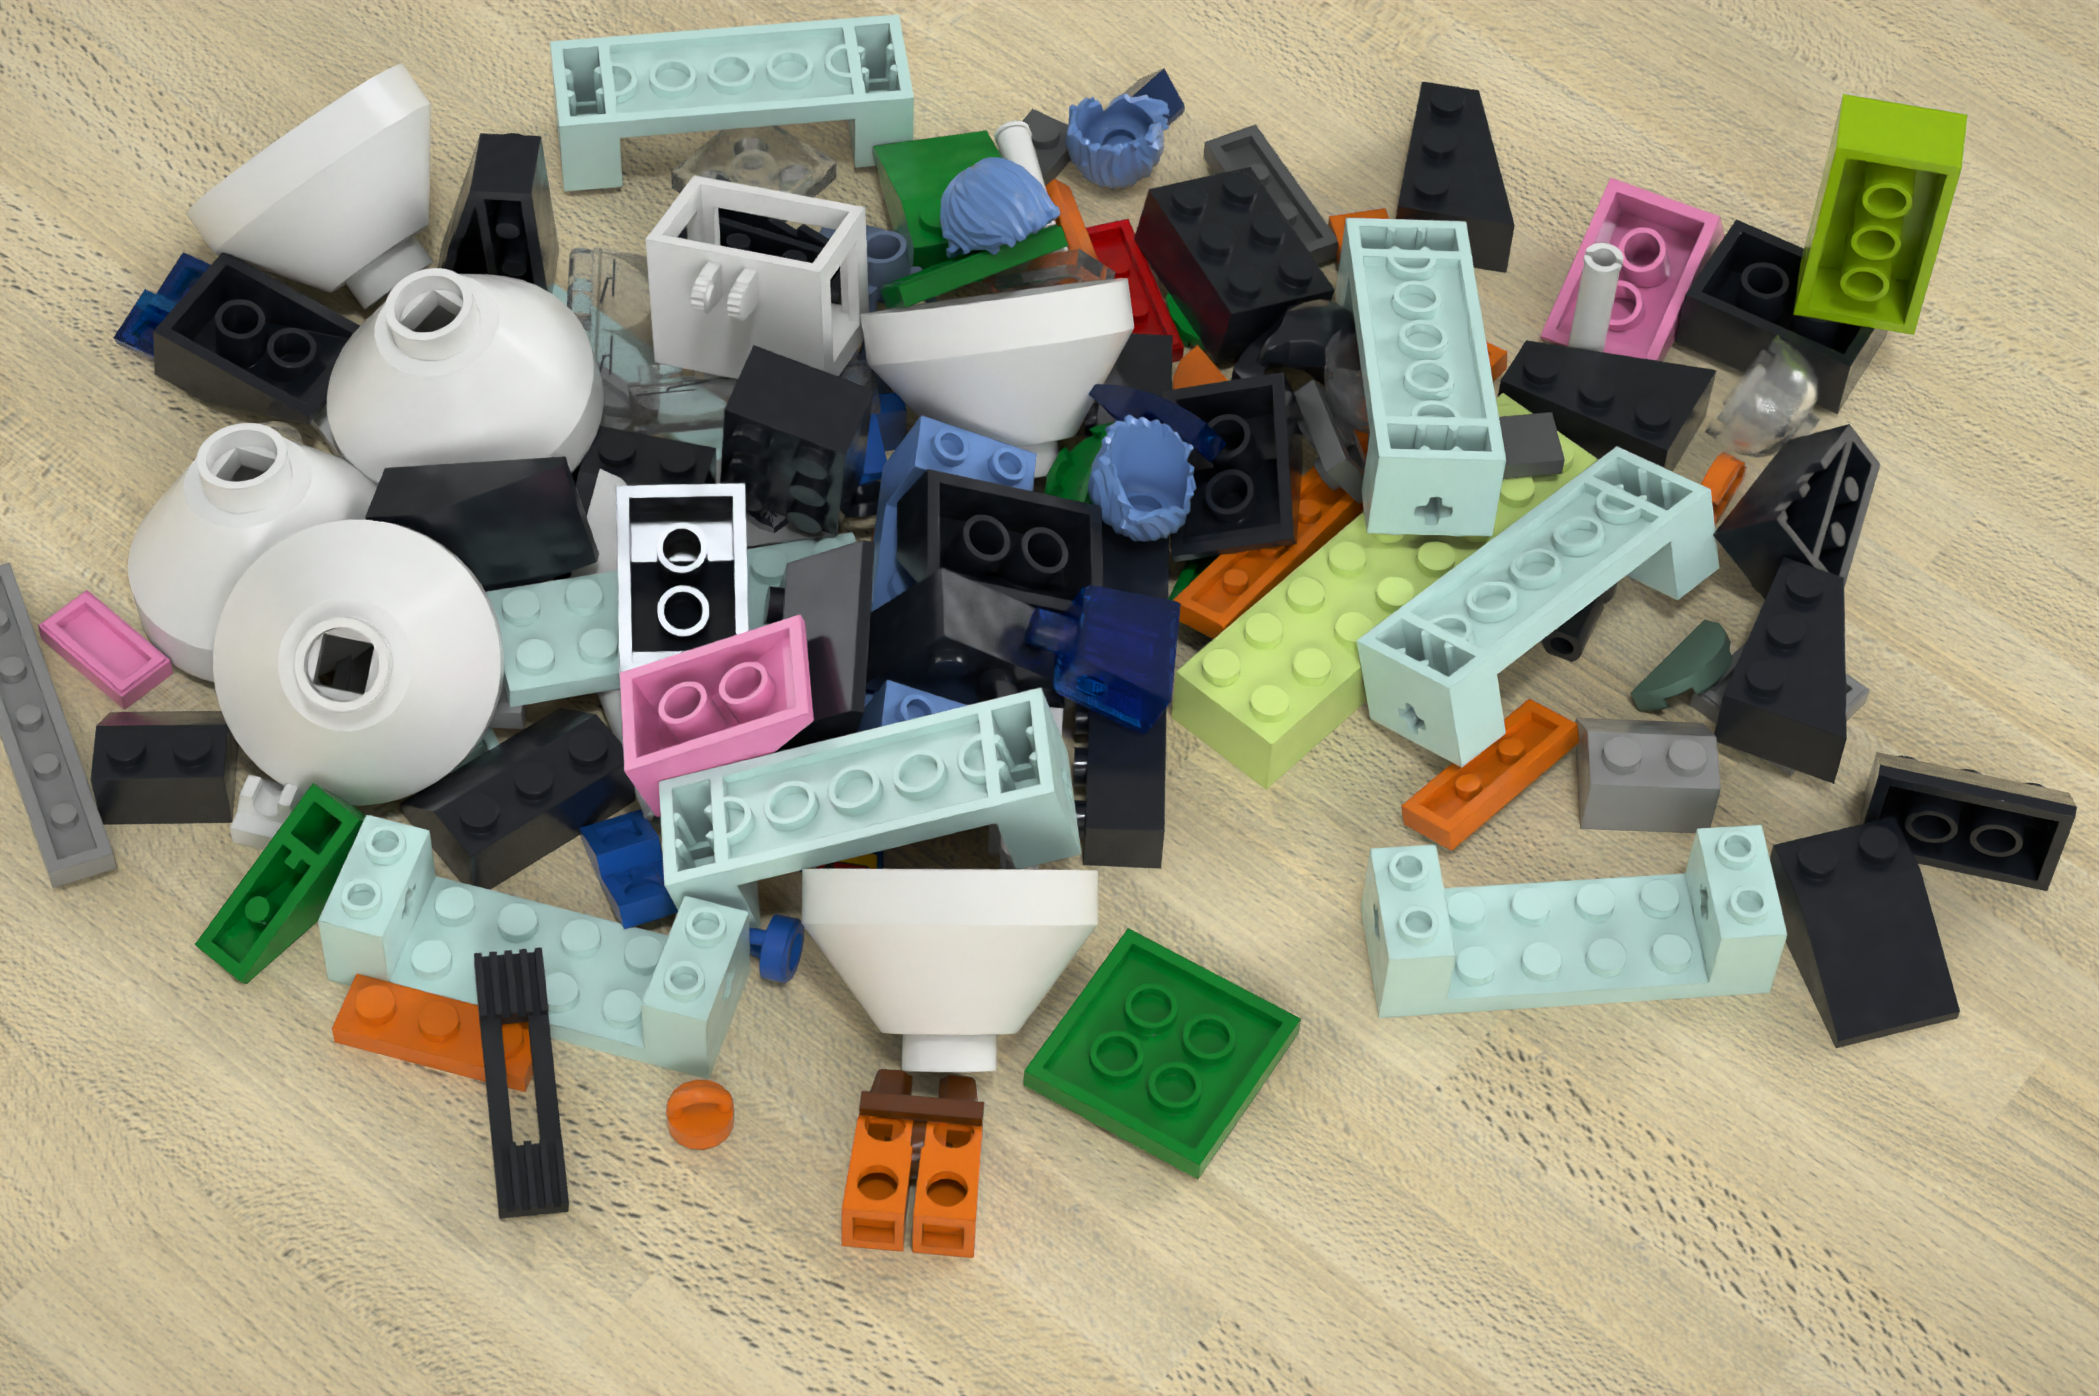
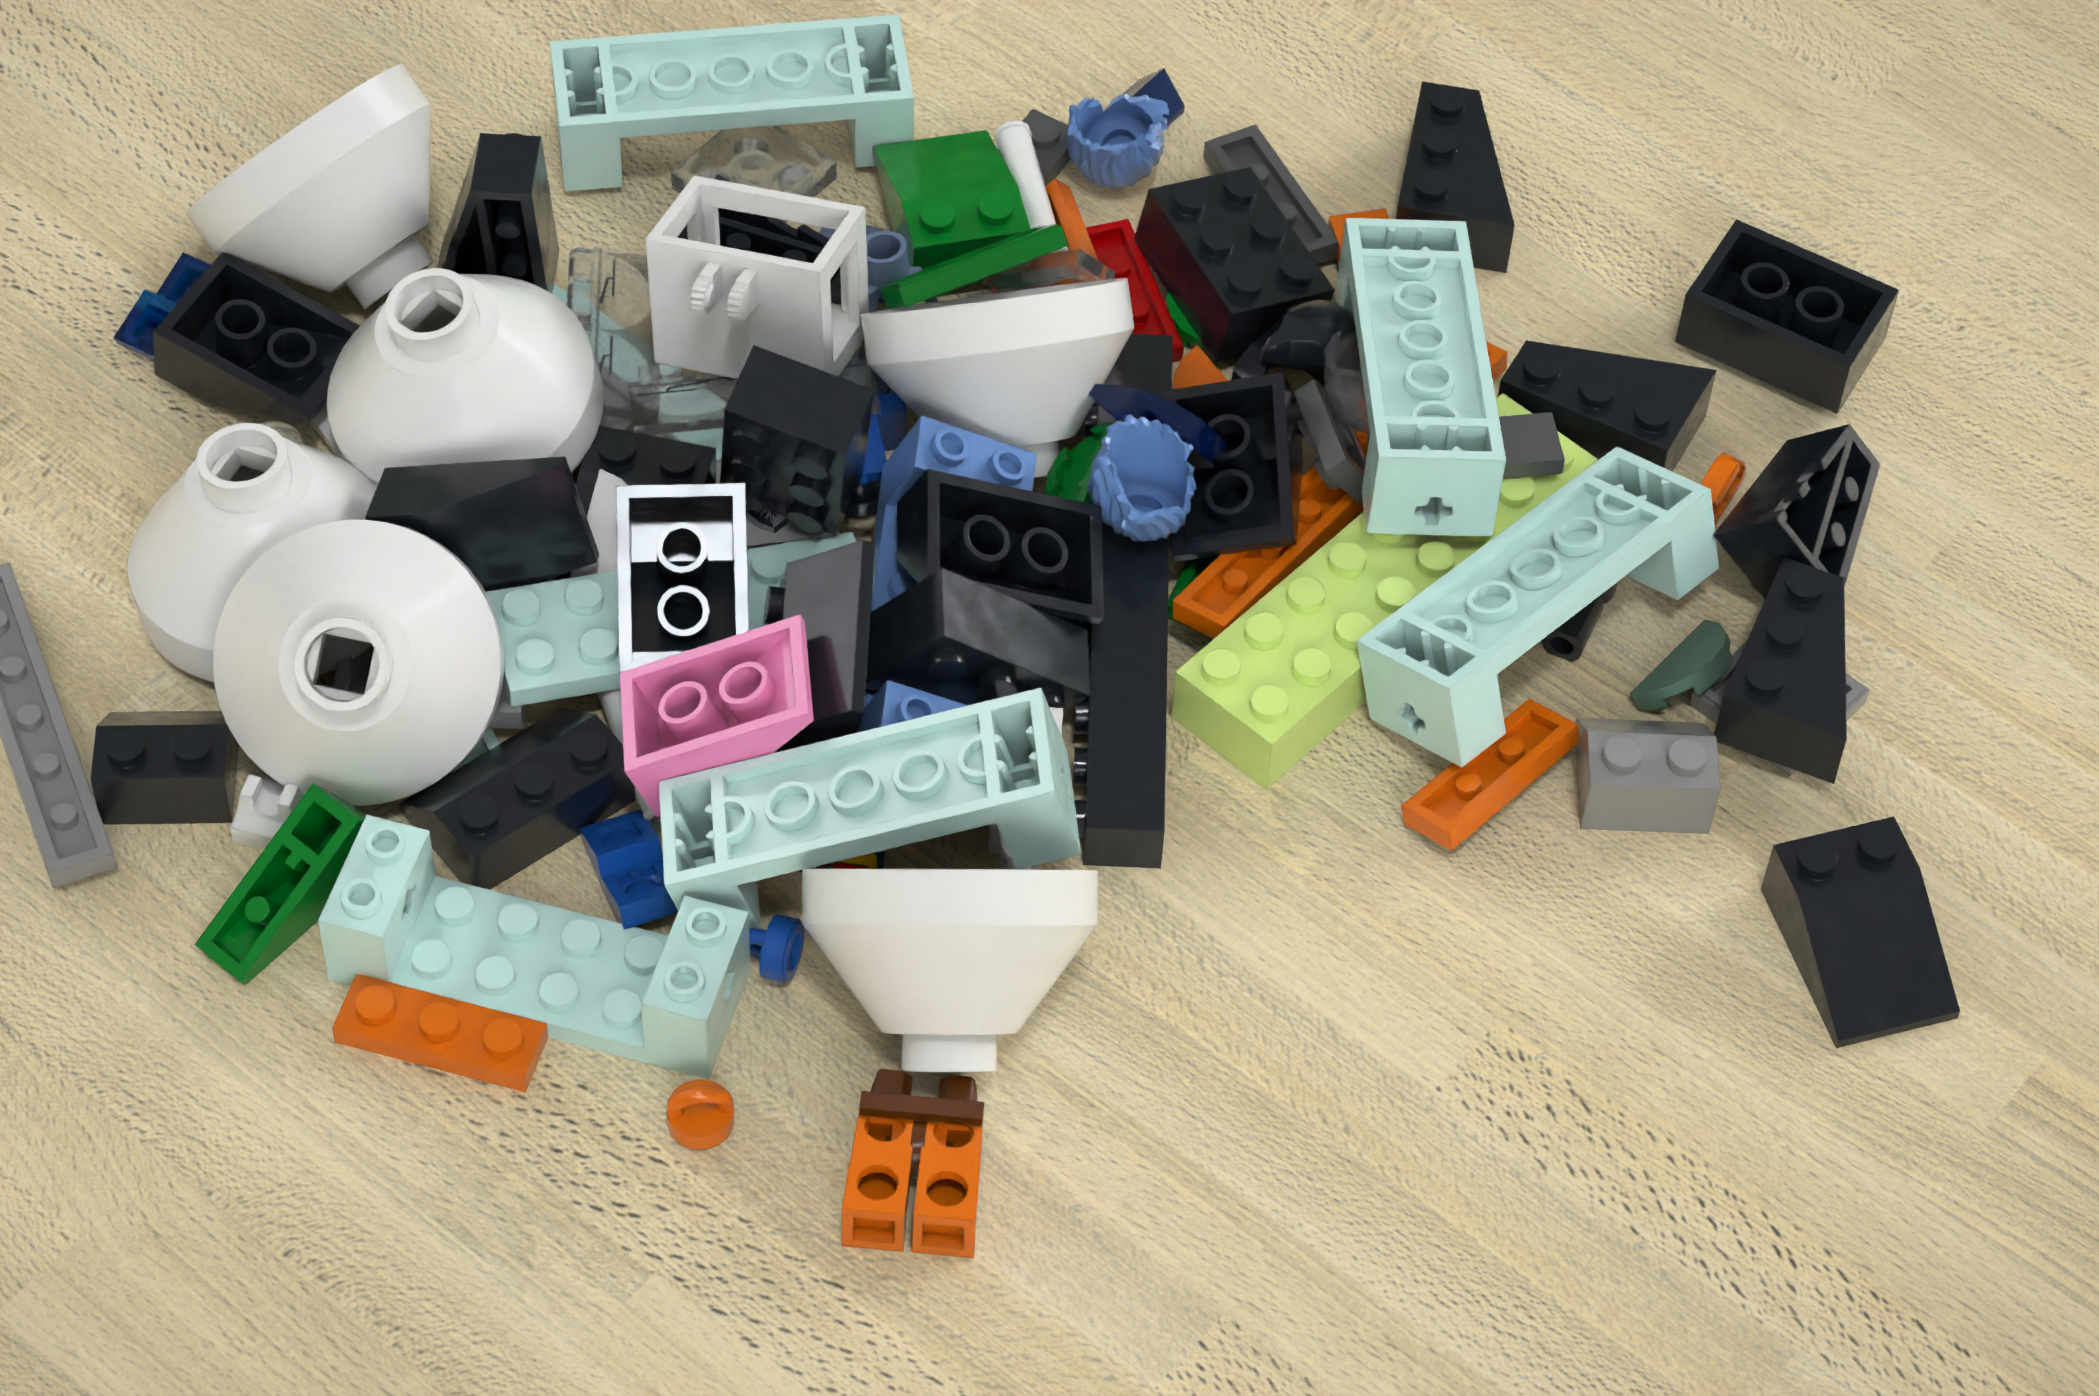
bright pink tile [38,590,173,710] -> none
black container [474,947,569,1219] -> none
medium blue hair [940,157,1061,259] -> none
green plate [1023,928,1301,1179] -> none
clear blue torso [1025,585,1181,734] -> none
light aqua plate [1361,825,1787,1018] -> none
bright pink slope [1540,178,1725,361] -> none
white pin [1568,243,1624,352] -> none
clear cylinder [1704,335,1820,458] -> none
lime brick [1794,94,1967,335] -> none
black slope [1859,752,2077,891] -> none

